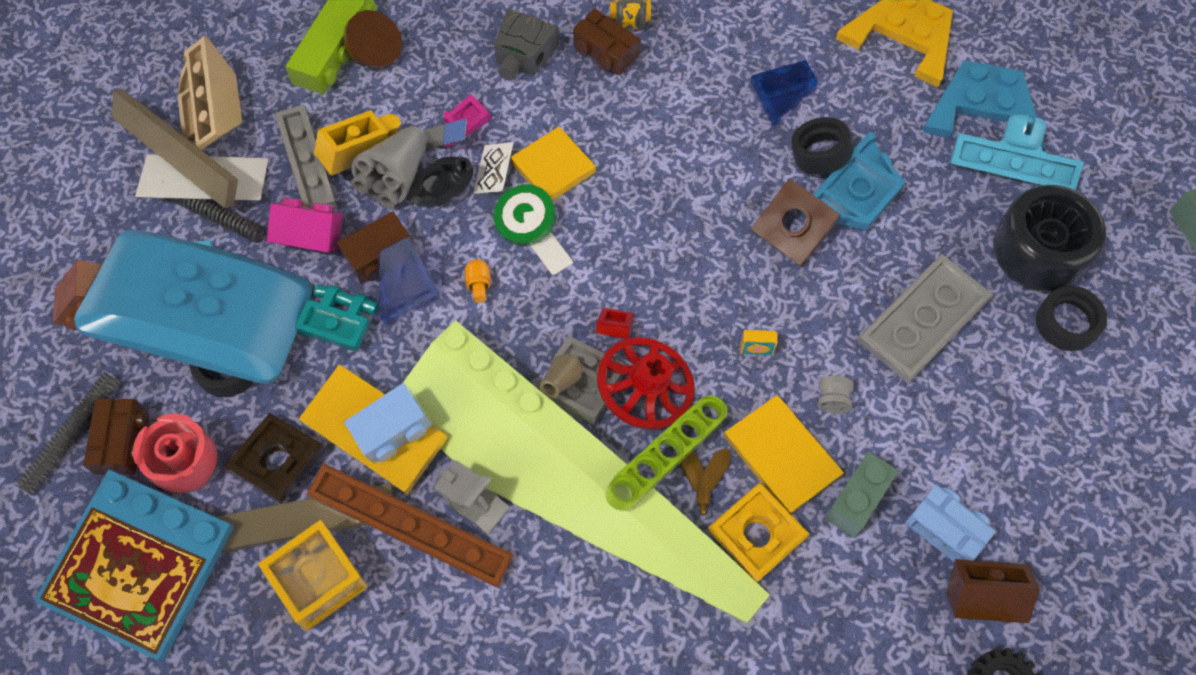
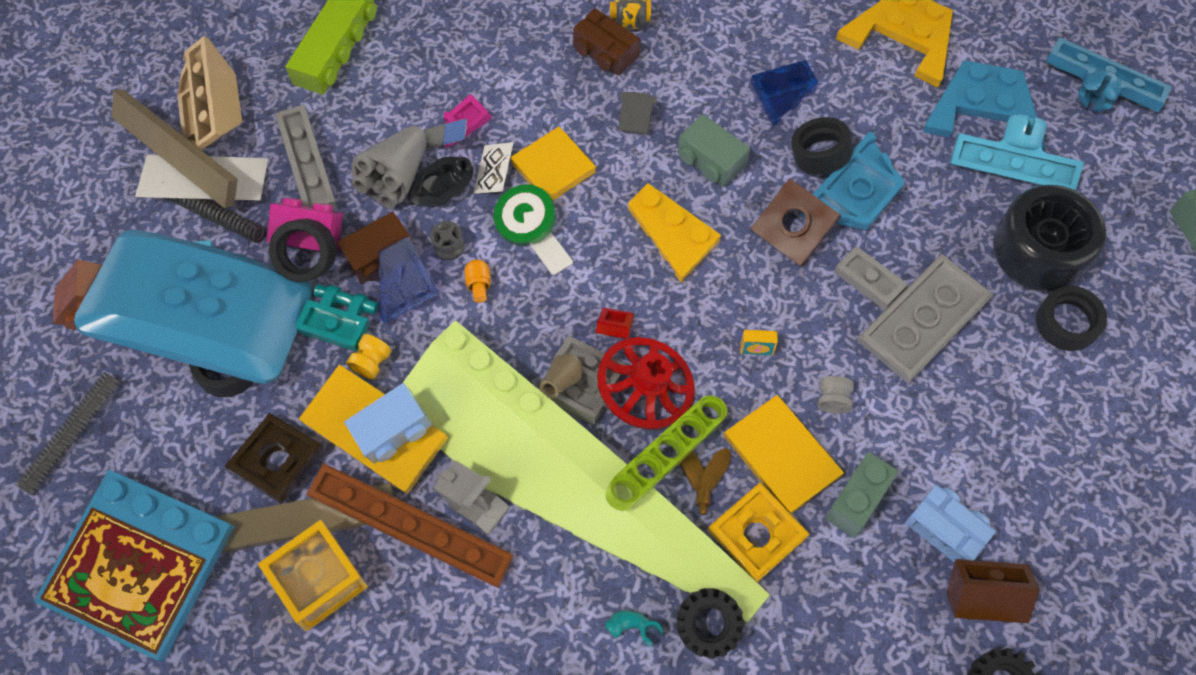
reddish brown brick [83,399,150,475] -> none
coral brick [133,414,218,494] -> none
yellow brick [314,110,401,176] -> none
reddish brown tile [343,10,402,70] -> none
dark grey torso [494,9,559,81] -> none
none -> black tyre [269,218,337,282]
none -> yellow wheel [346,334,392,380]
none -> dark grey wheel [430,221,465,260]
none -> teal arm [605,610,663,647]
none -> dark grey tile [618,92,657,134]
none -> yellow wing [628,183,721,283]
none -> black tyre [676,588,745,659]
none -> sand green brick [677,114,751,187]
none -> light grey plate [834,246,908,310]
none -> dark azure plate [1046,37,1172,112]

